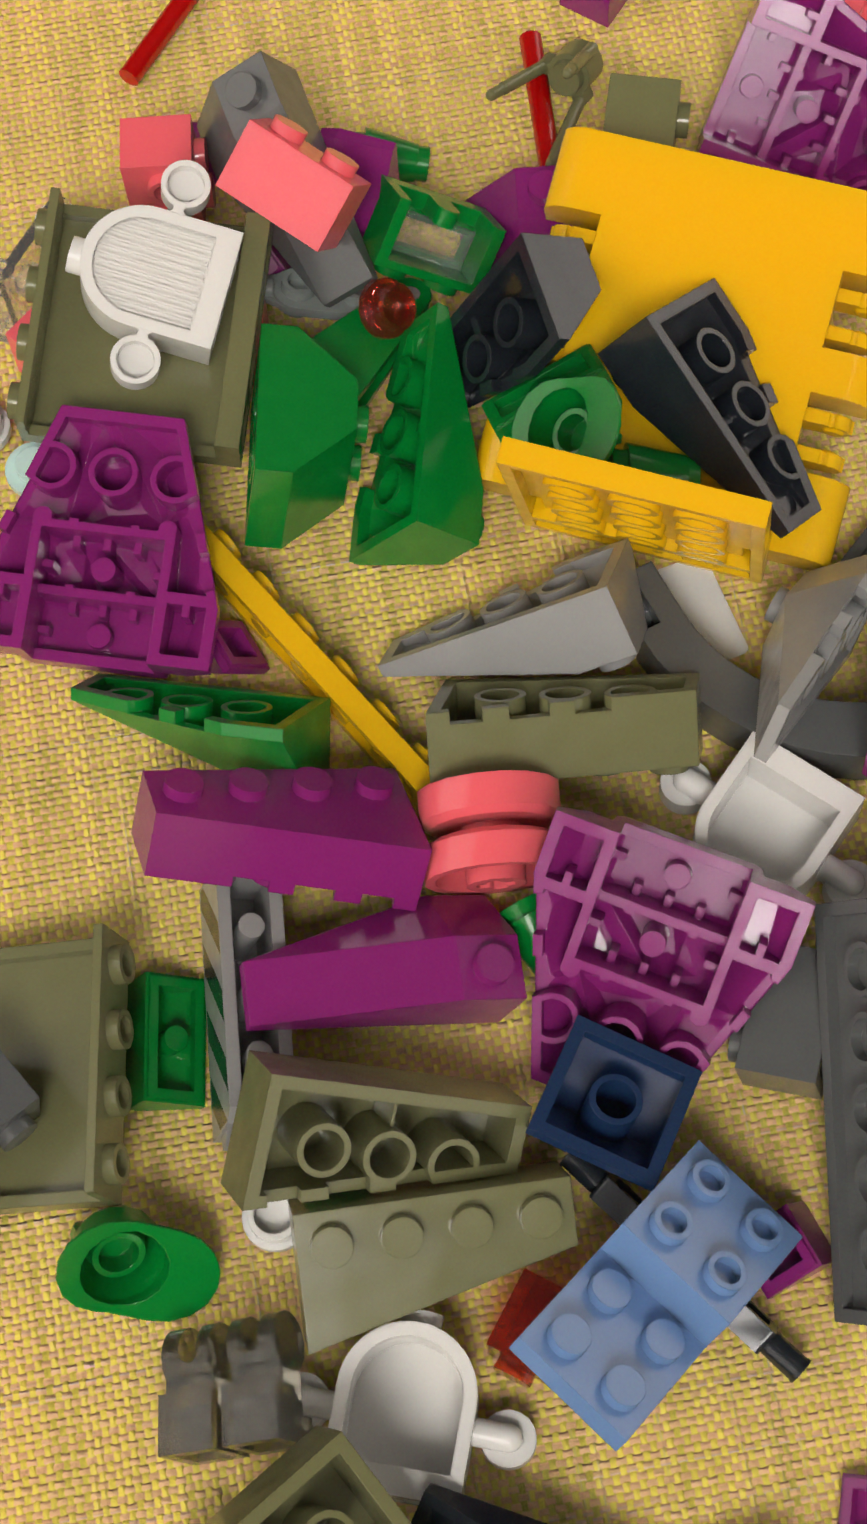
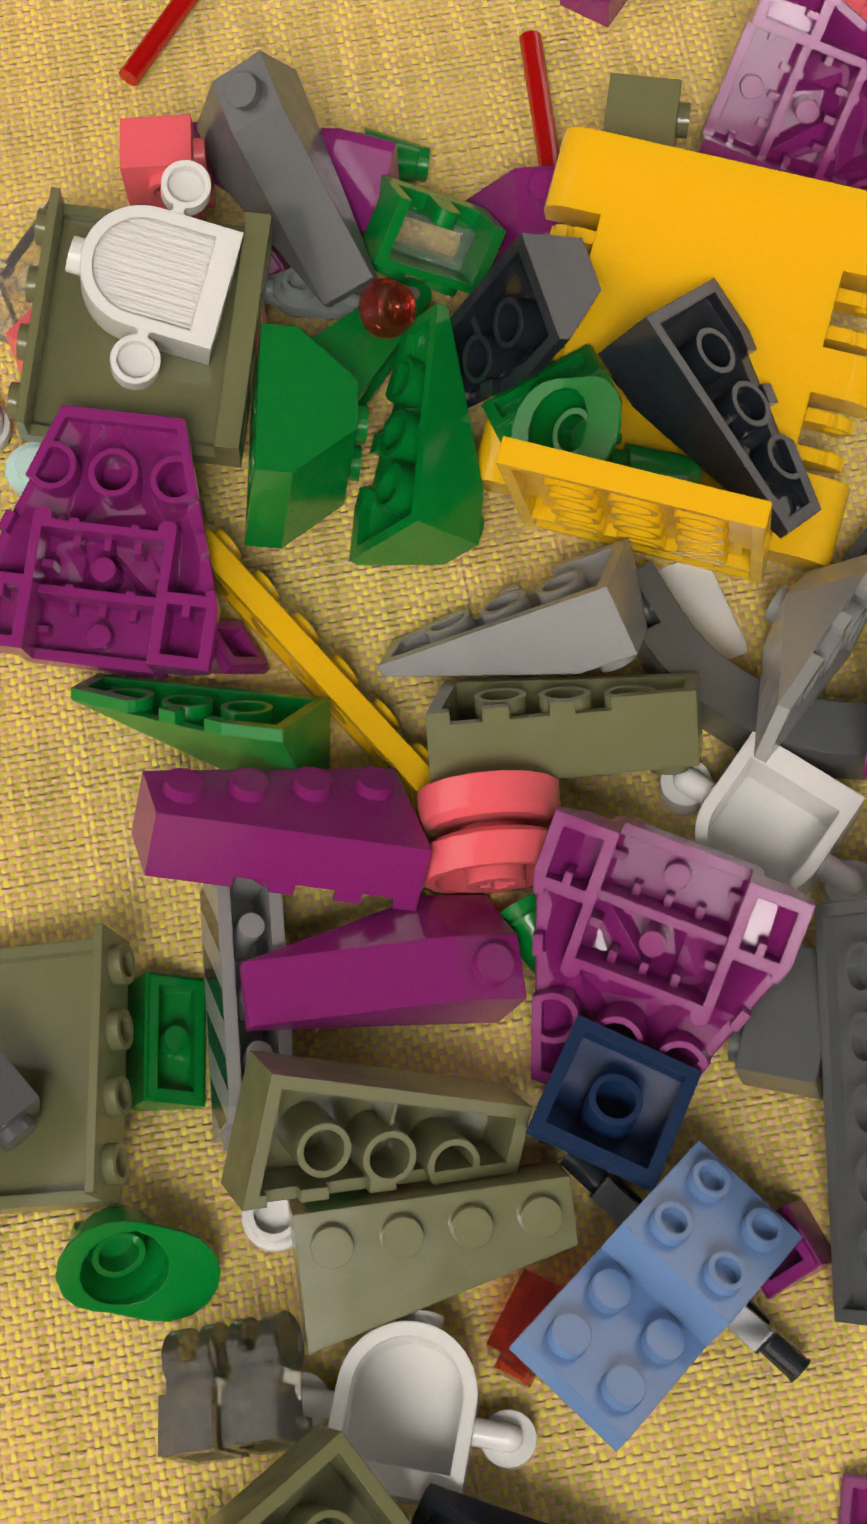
coral brick [215,114,371,252] -> none
olive plant [486,39,603,166] -> none

